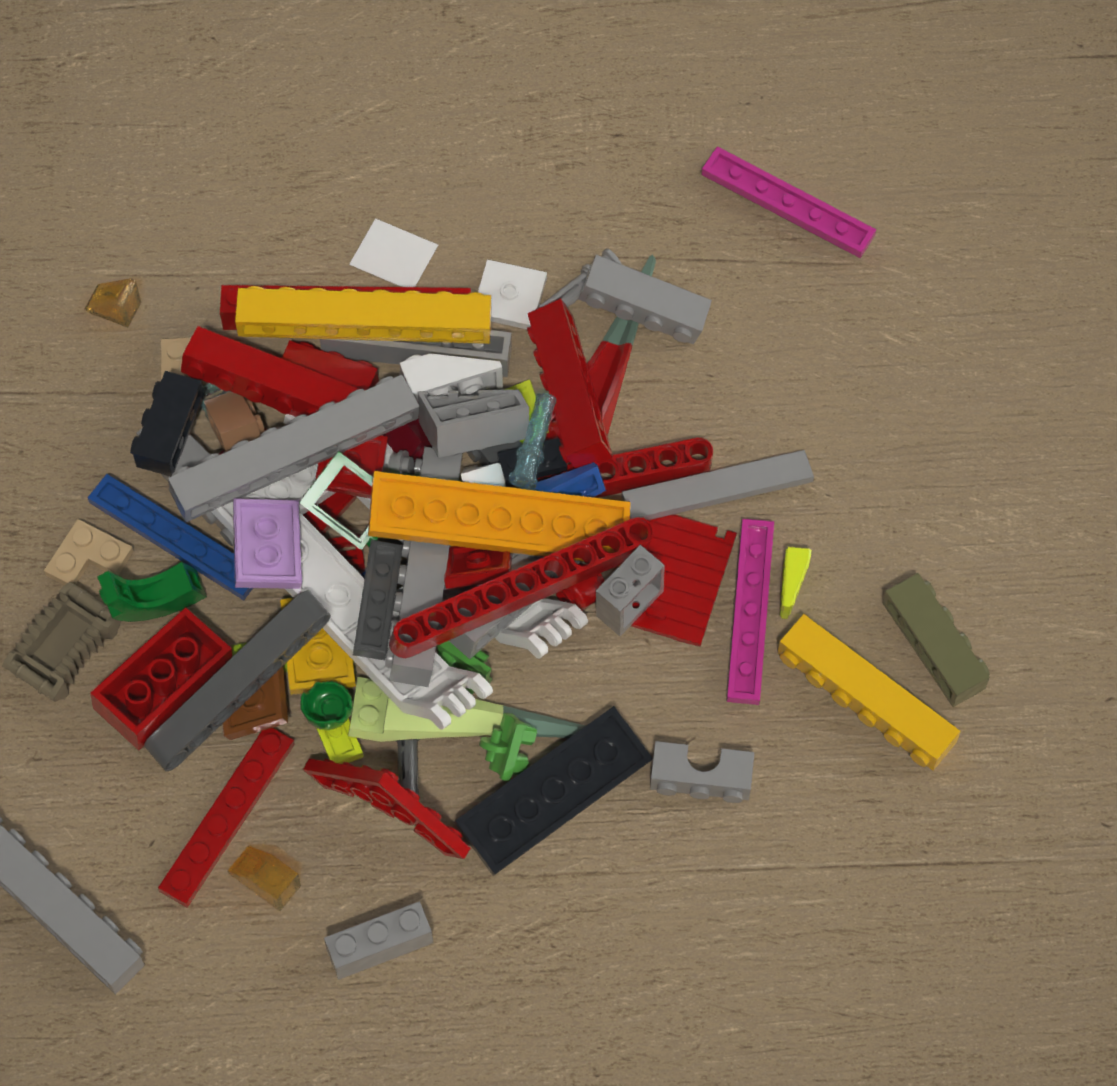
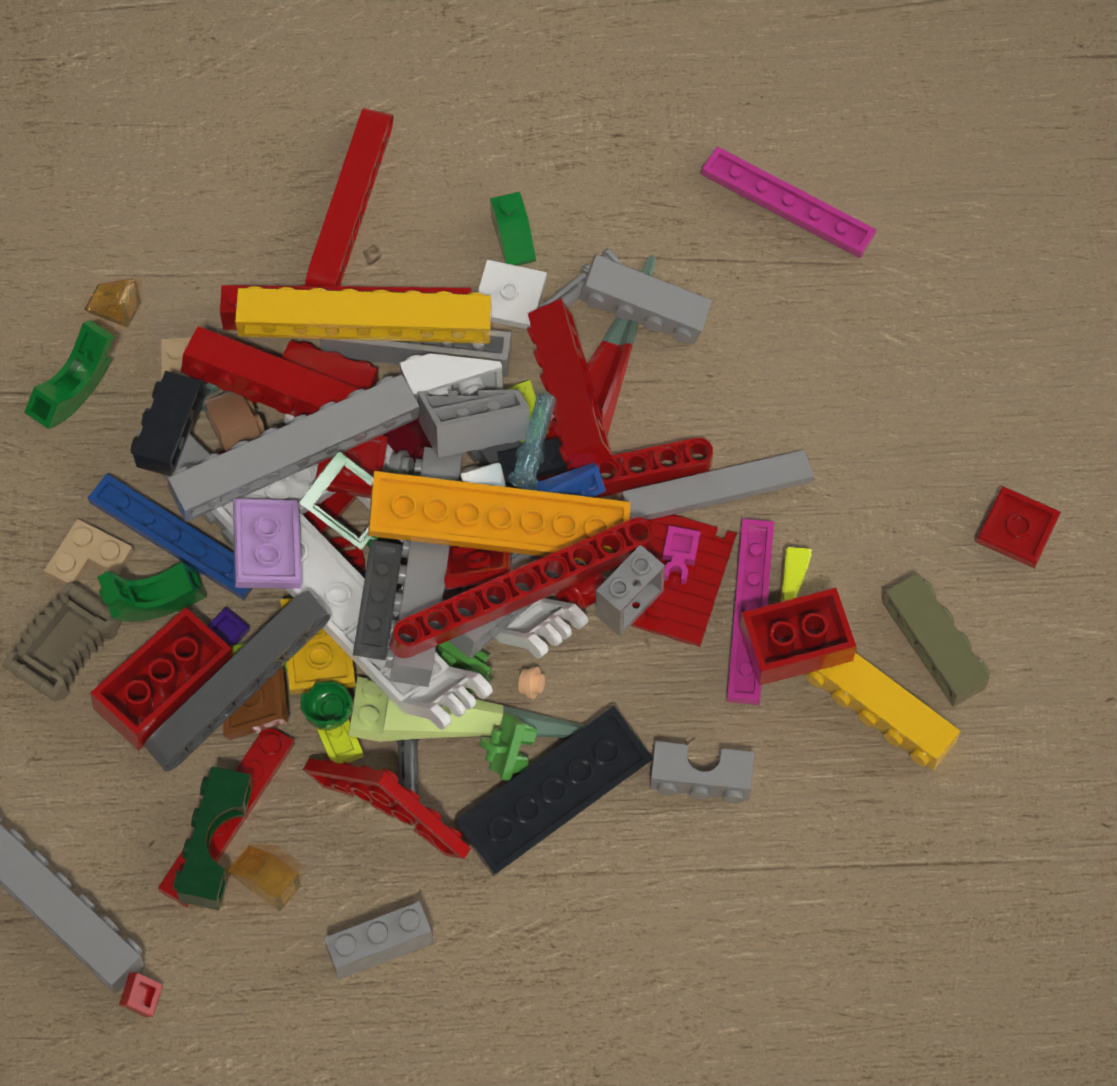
white sticker [349,218,438,287] -> none
none -> green arch [24,320,114,429]
none -> red plate [119,972,163,1017]
none -> dark green arch [173,766,253,911]
none -> dark purple tile [207,607,250,648]
none -> red beam [305,108,394,286]
none -> green slope [490,191,536,266]
none -> light nougat plate [518,666,545,699]
none -> dark pink plate [662,526,700,585]
none -> red brick [740,588,857,686]
none -> red plate [976,486,1061,569]

